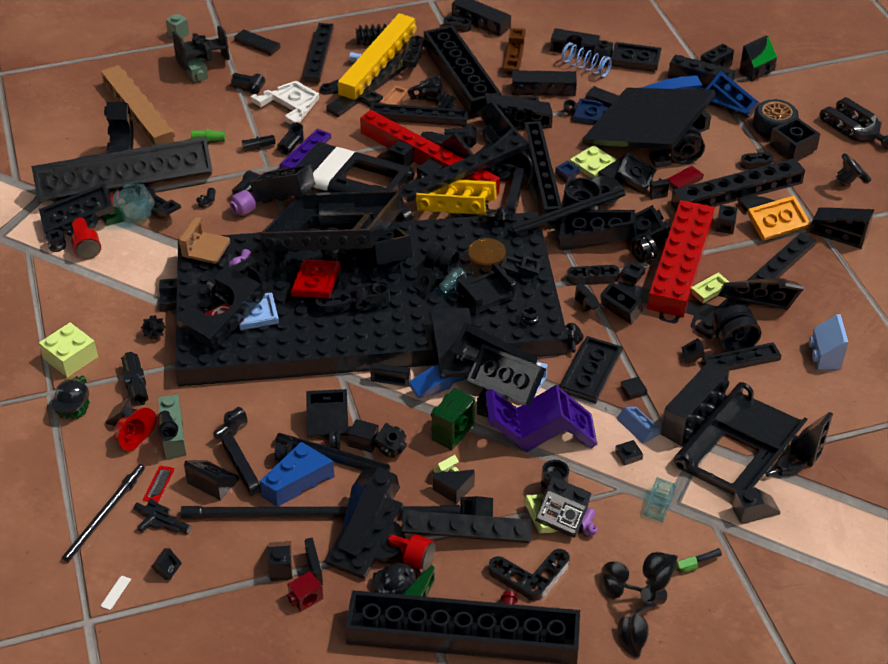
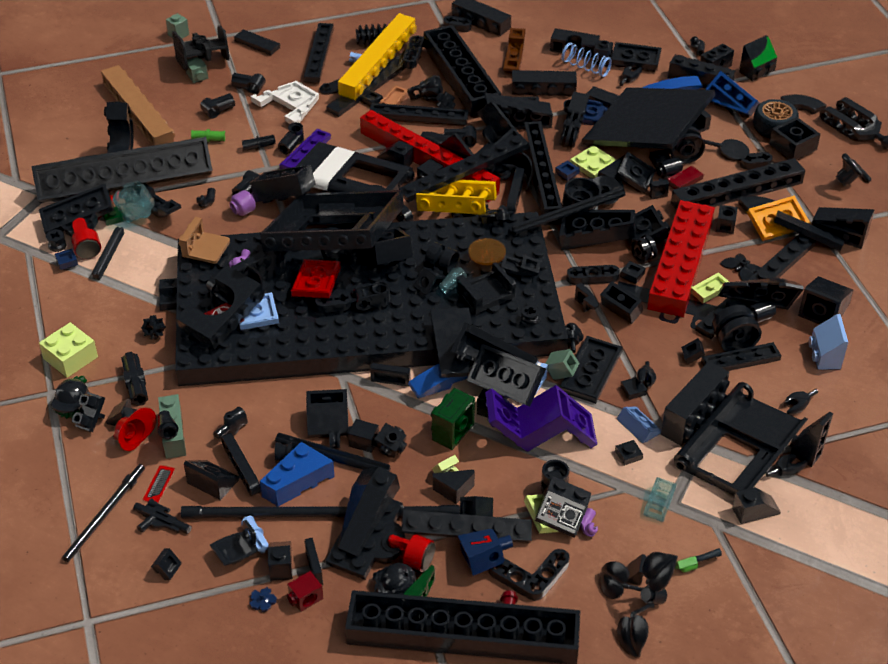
white sticker [101,576,131,610] -> none
none -> dark blue plate [55,249,78,270]
none -> black hips [72,392,105,432]
none -> black axle [91,227,125,280]
none -> black piece [200,93,235,119]
none -> black piece [210,520,258,566]
none -> light blue axle [241,516,269,553]
none -> dark blue plant [249,587,277,612]
none -> dark blue torso [458,529,513,576]
none -> sand green brick [545,349,579,380]
none -> black arm [559,91,590,148]
none -> black hand [619,66,642,86]
none -> black slope [626,554,647,585]
none -> black hand [636,361,656,387]
none -> black brick [656,158,683,179]
none -> black arm [690,36,705,56]
none -> black piece [703,139,750,161]
none -> black piece [721,253,761,281]
none -> black brick [748,301,776,323]
none -> black tile [774,210,844,251]
none -> black tile [780,94,827,114]
none -> black hand [784,389,818,415]
none -> black slope [798,276,854,325]

